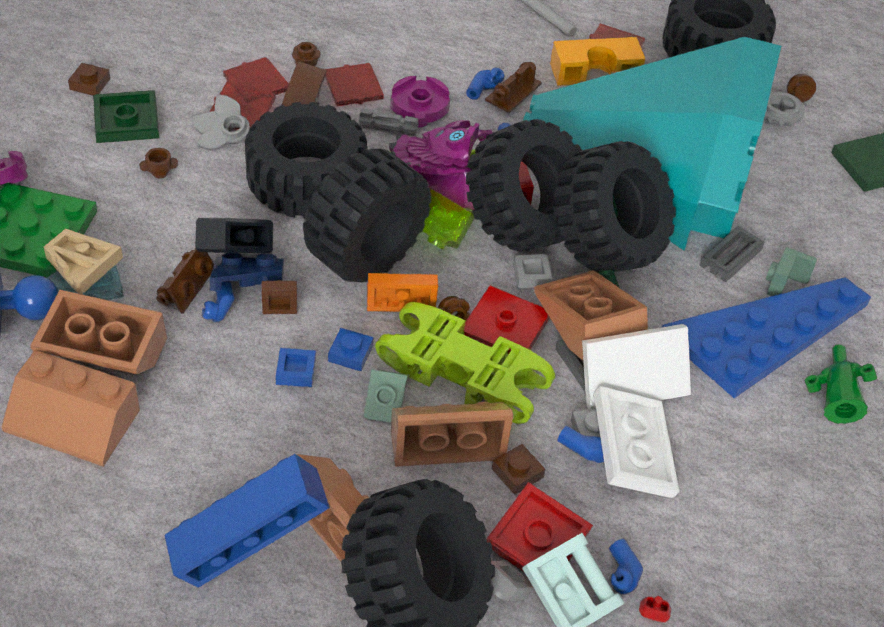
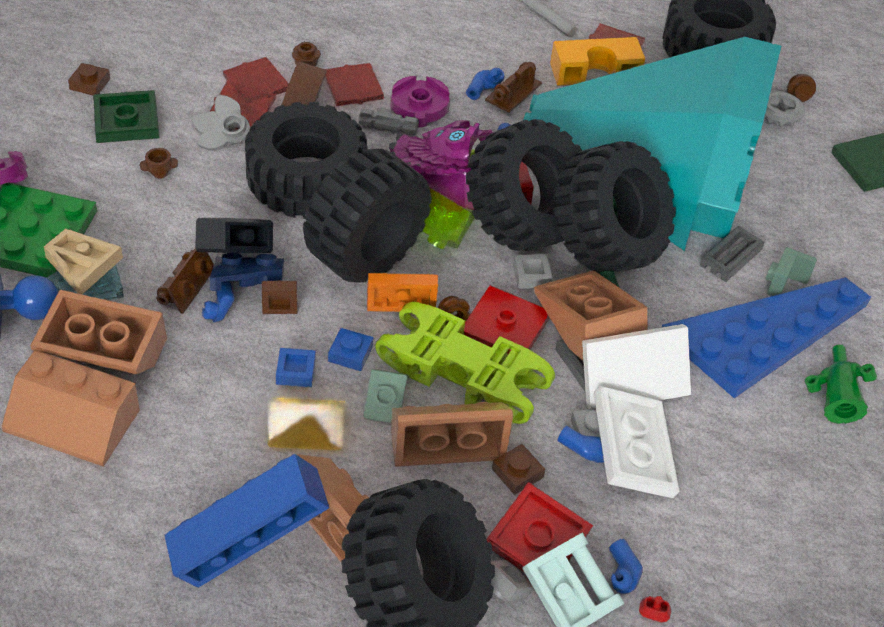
none -> clear yellow panel [268,398,346,450]

